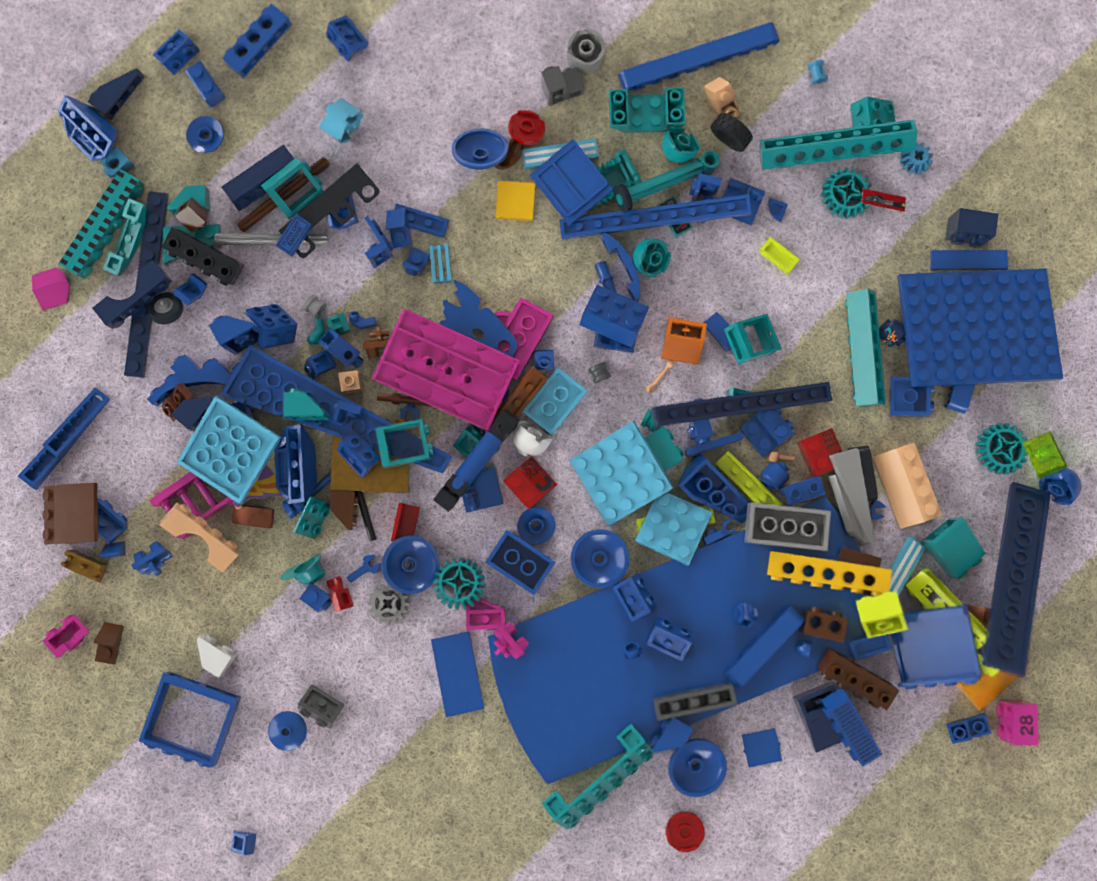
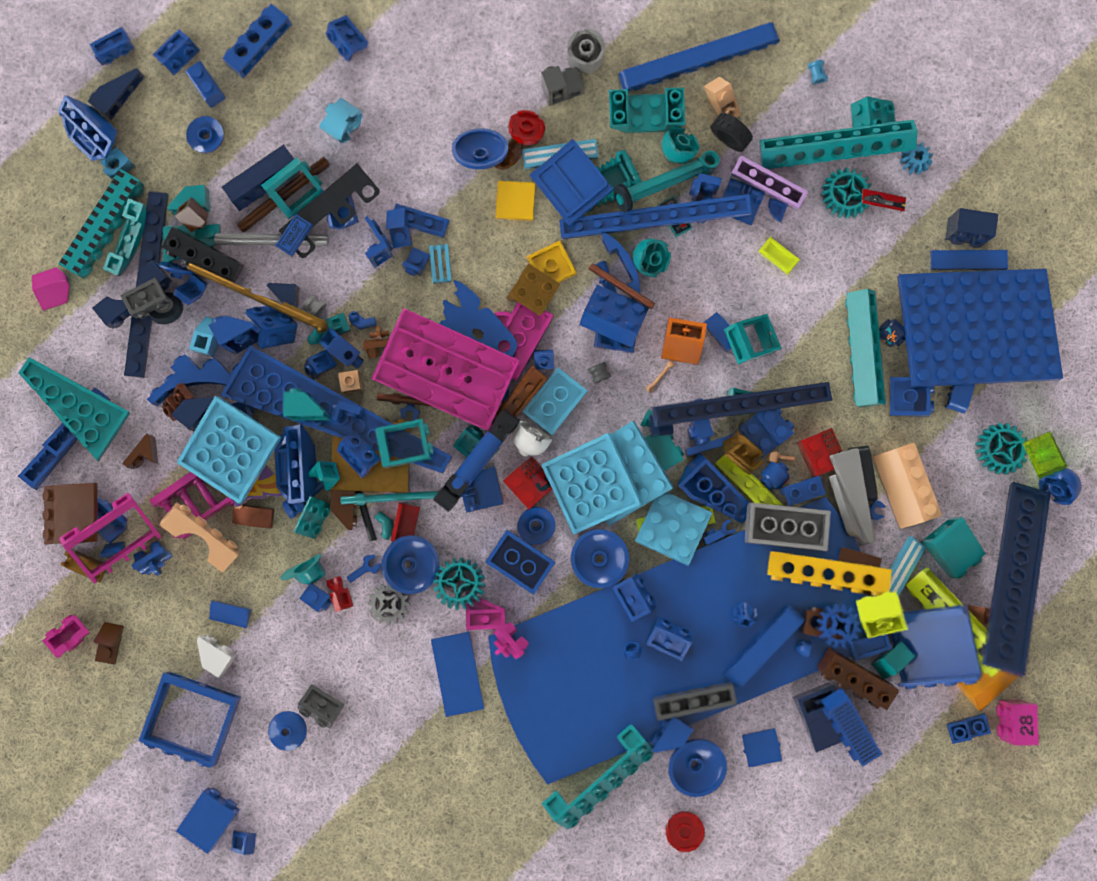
none -> teal wing [18,357,130,462]
none -> dark pink hinge [59,492,162,584]
none -> blue bracket [89,27,135,66]
none -> dark grey bracket [120,278,171,319]
none -> reddish brown slope [122,433,158,469]
none -> blue dish [158,262,194,279]
none -> blue brick [176,787,240,854]
none -> pearl gold bar [187,263,328,333]
none -> medium azure slope [189,316,218,358]
none -> blue slope [209,600,252,628]
none -> dark blue slope [266,283,300,308]
none -> teal panel [308,461,340,491]
none -> teal bar [340,491,439,505]
none -> teal arm [375,511,394,540]
none -> pearl gold bracket [506,263,560,316]
none -> yellow tile [526,240,577,283]
none -> medium azure plate [541,432,643,535]
none -> copper bar [589,263,656,310]
none -> dark blue panel [648,415,674,437]
none -> pearl gold hinge [722,431,764,475]
none -> lavender brick [731,155,808,210]
none -> blue gear [816,604,861,648]
none -> teal slope [871,640,915,679]

